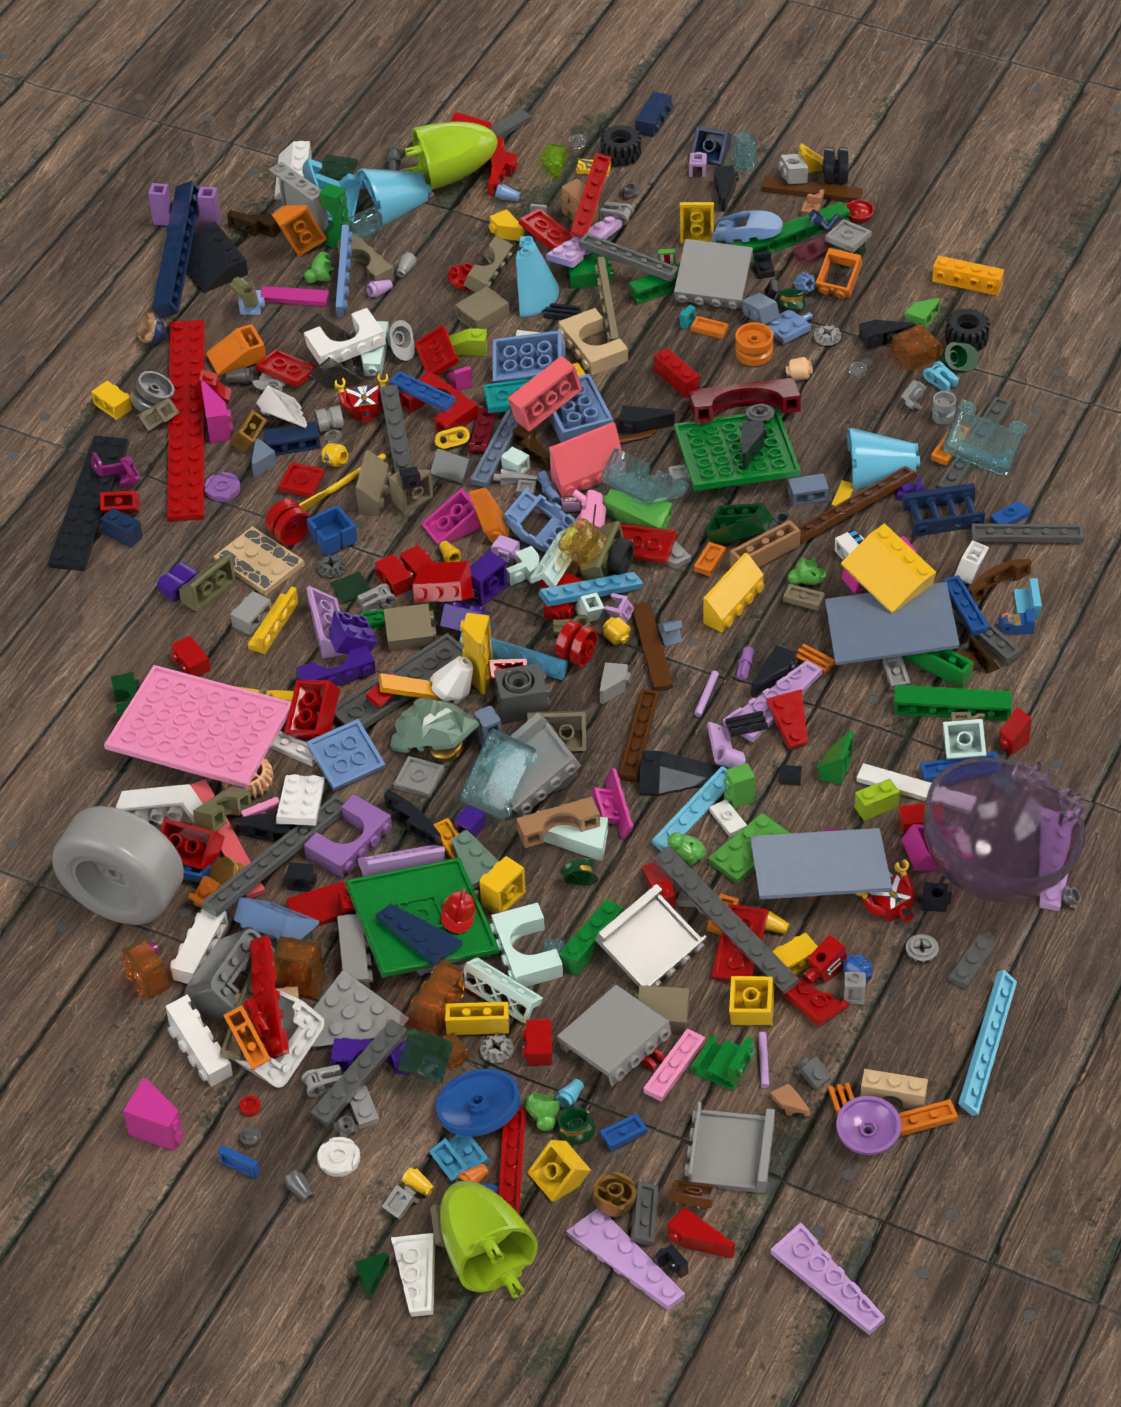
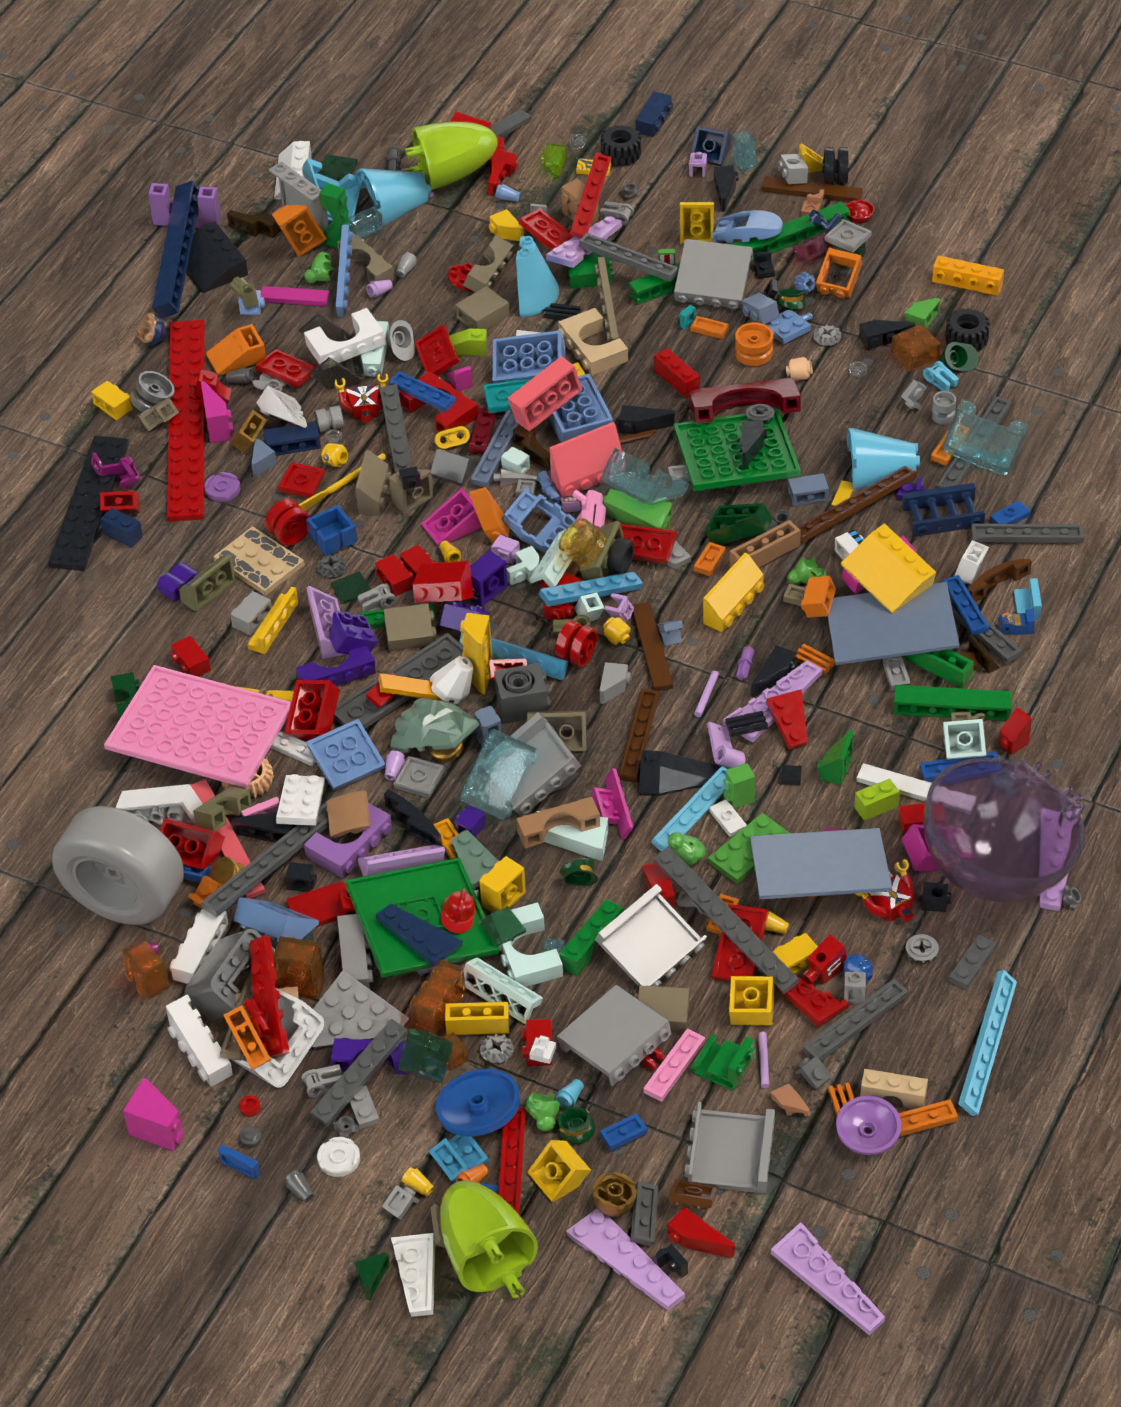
none -> medium nougat slope [327,791,371,839]
none -> lavender cone [384,751,405,781]
none -> clear green piece [479,906,526,947]
none -> white tile [529,1036,556,1064]
none -> orange brick [801,576,836,618]
none -> dark grey plate [803,979,909,1061]

